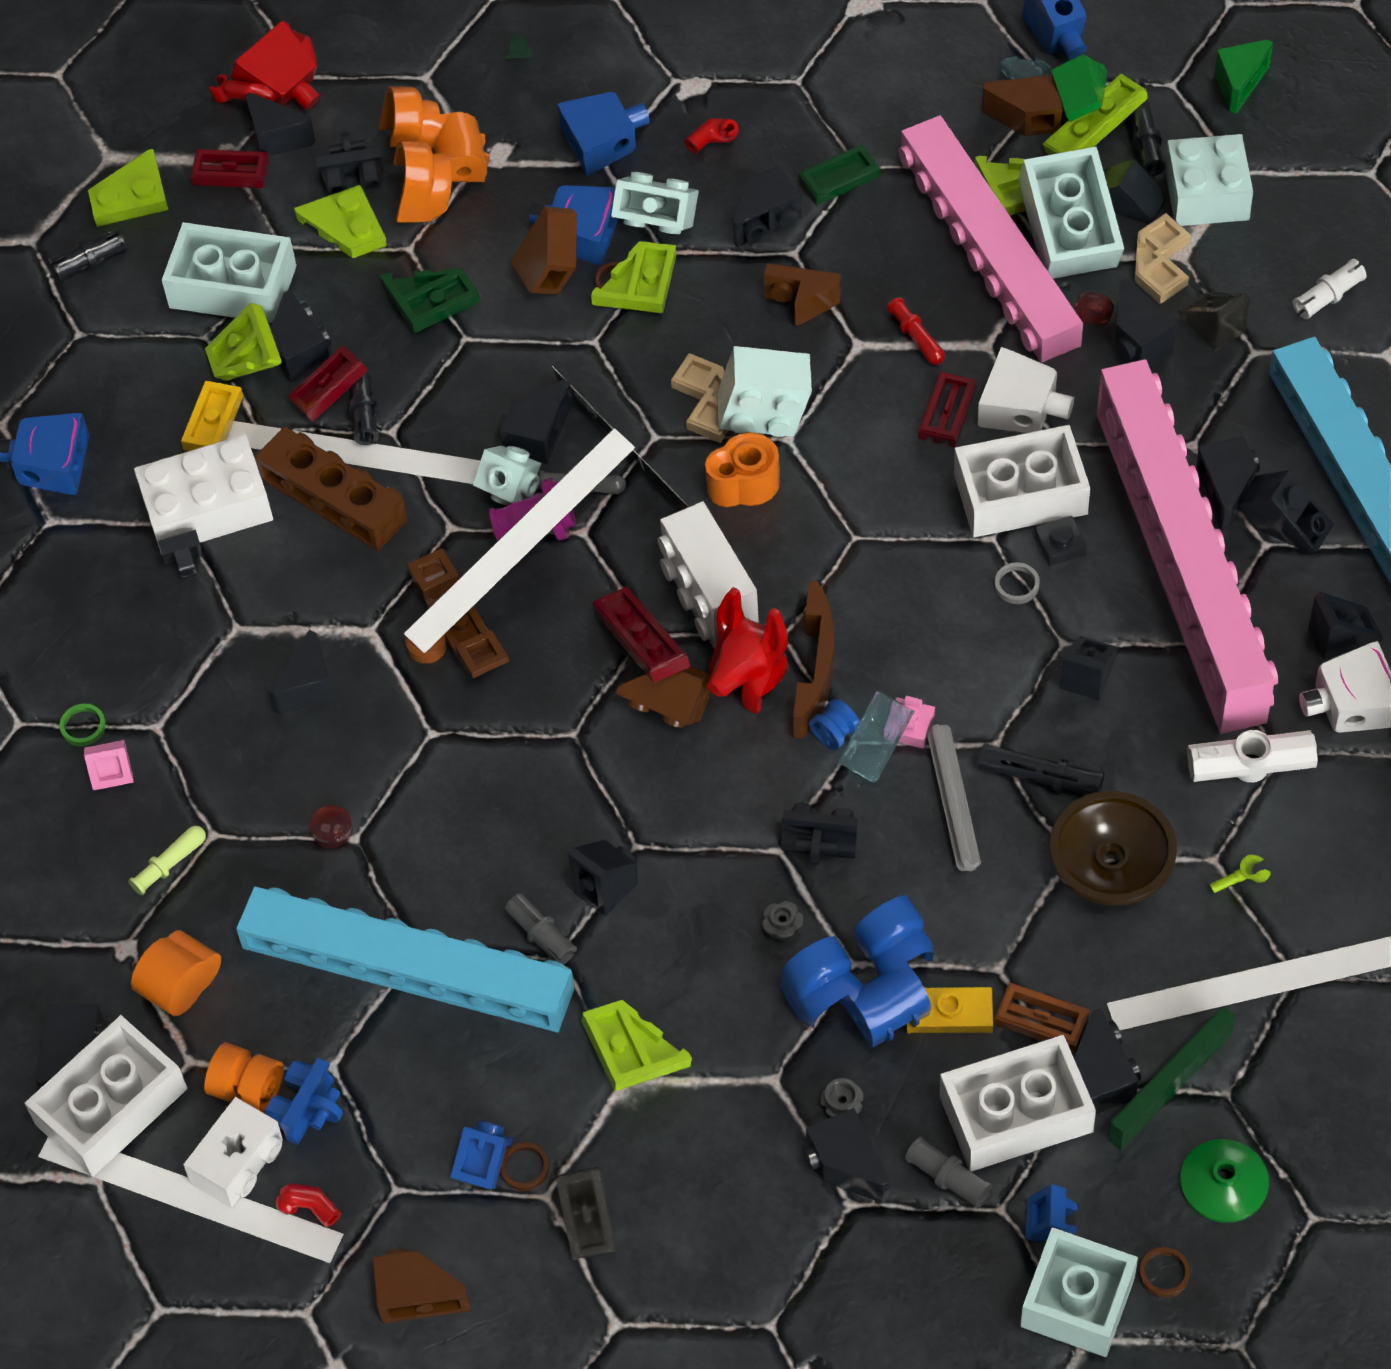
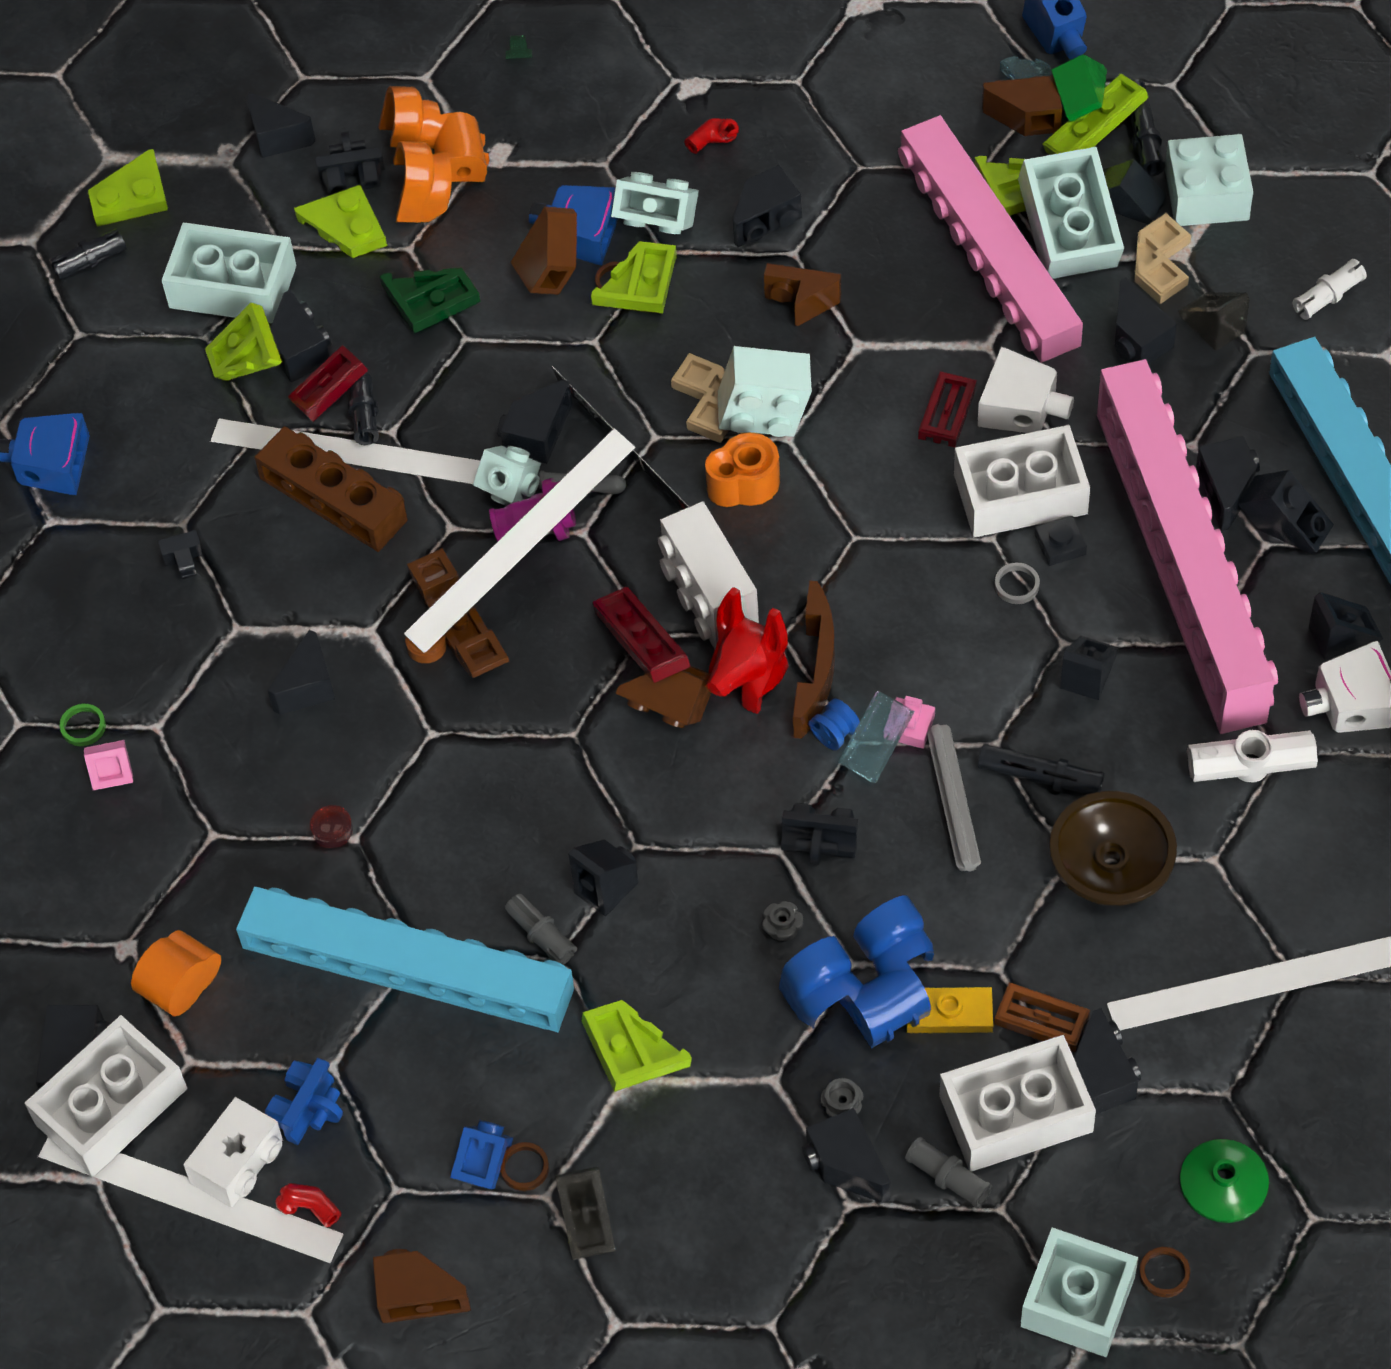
yellowish green piece [128,826,206,896] -> none
white brick [134,434,273,554] -> none
yellow plate [181,381,244,451] -> none
dark red tile [190,149,269,188] -> none
orange wheel [204,1042,284,1114] -> none
red torso [209,21,321,111] -> none
blue torso [557,92,650,176] -> none
dark green tile [799,144,881,205] -> none
red piece [887,297,945,365] -> none
blue tile [1026,1184,1077,1243] -> none
clear red tile [1074,292,1114,325] -> none
dark green tile [1109,1006,1236,1150] -> none
lime hand [1210,855,1271,893] -> none
green slope [1214,40,1273,115] -> none

